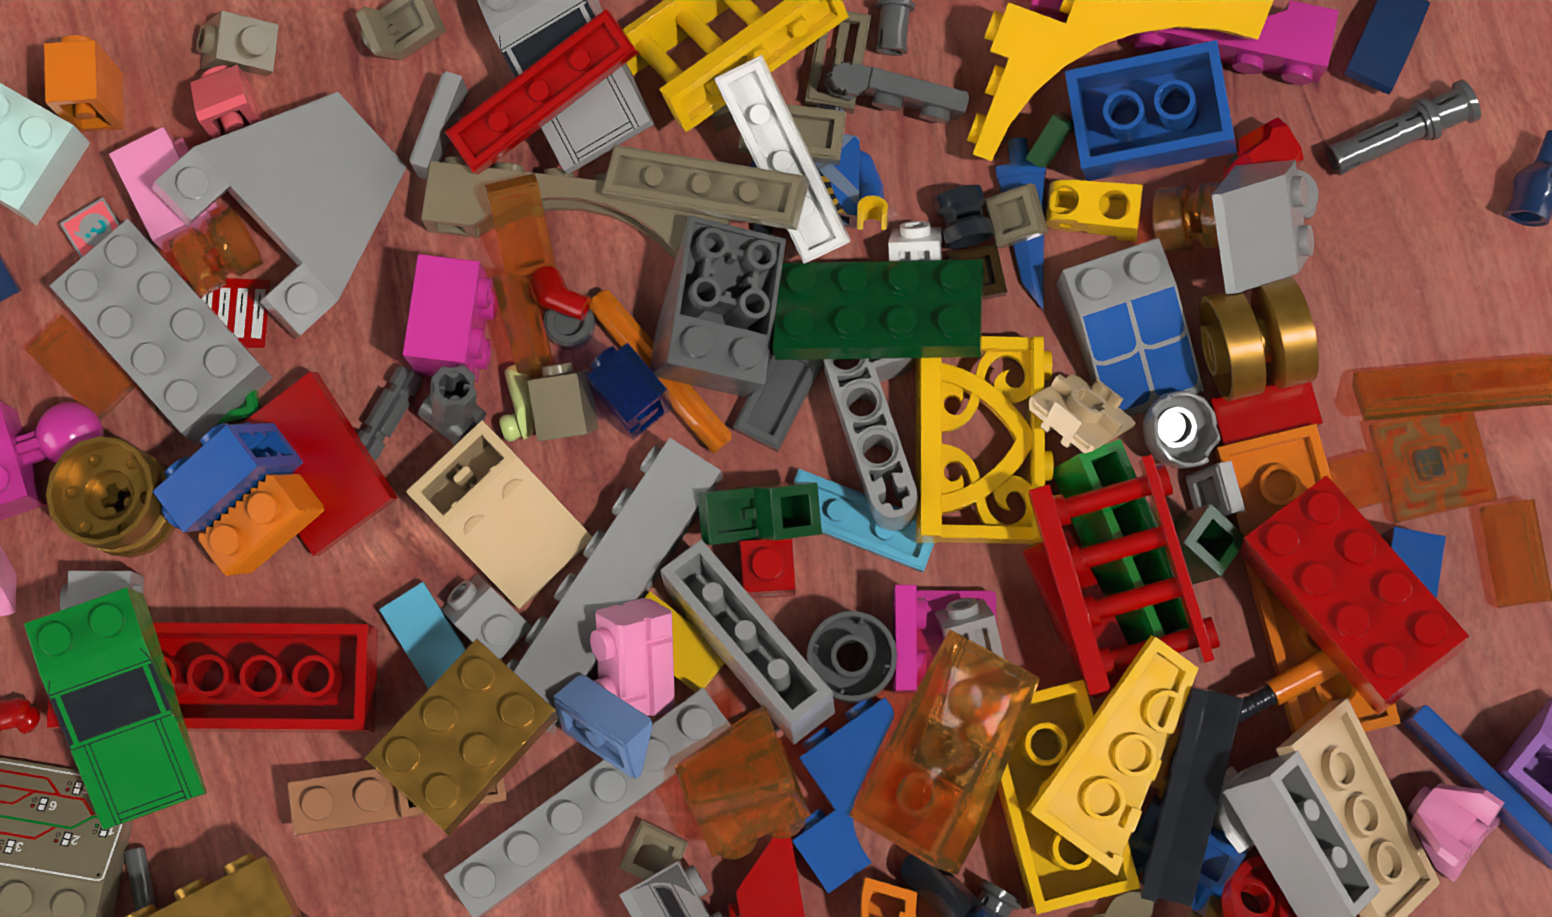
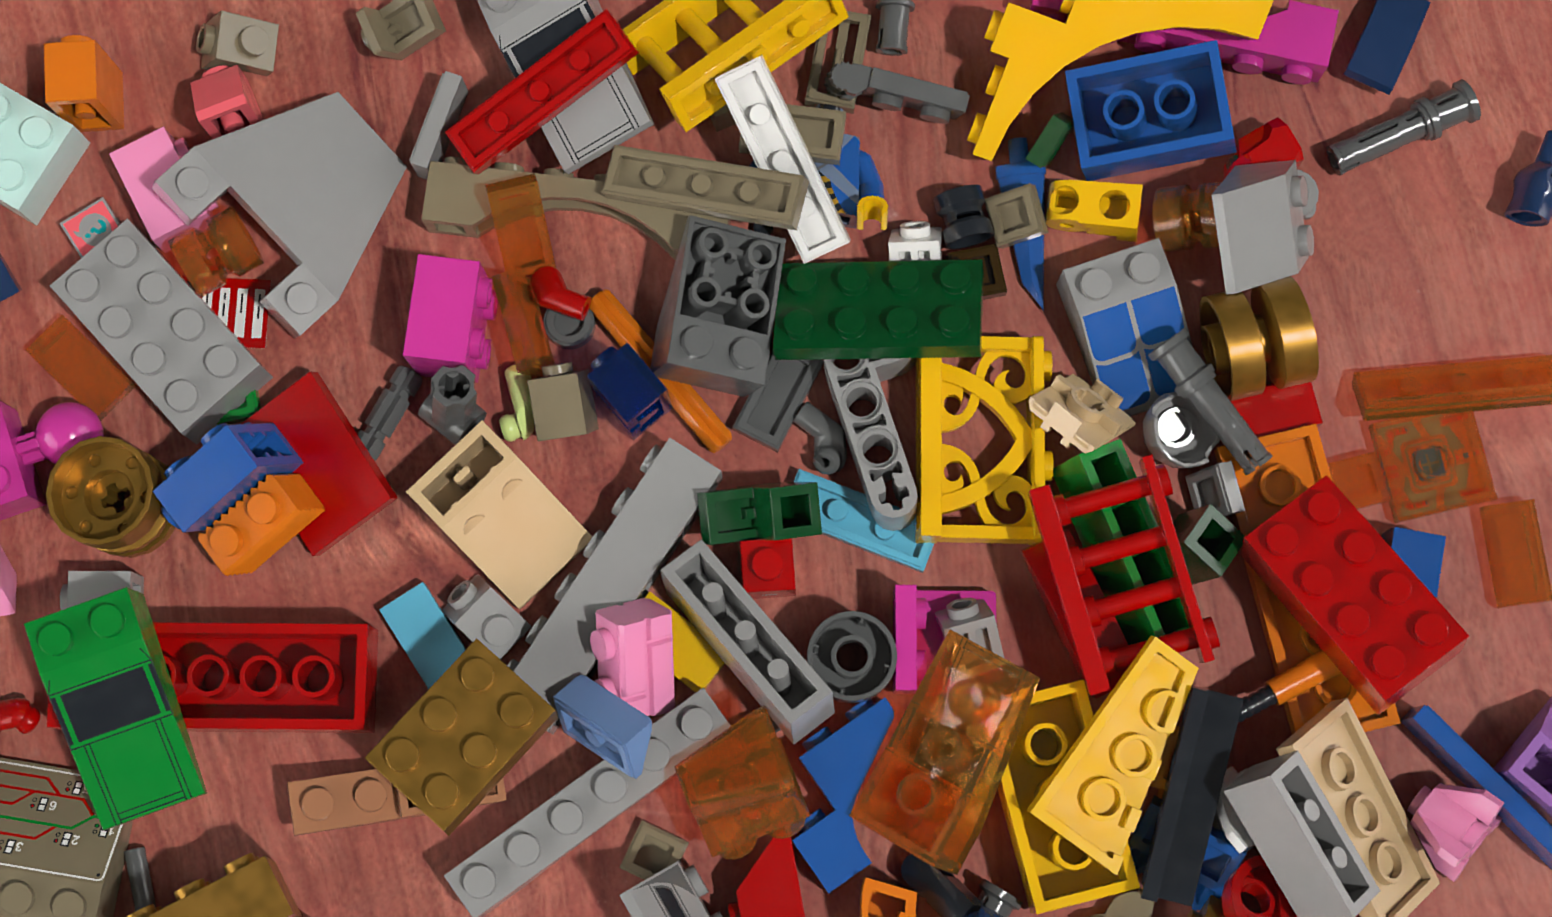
none -> dark grey arm [793,402,847,475]
none -> dark grey pin [1148,328,1273,475]

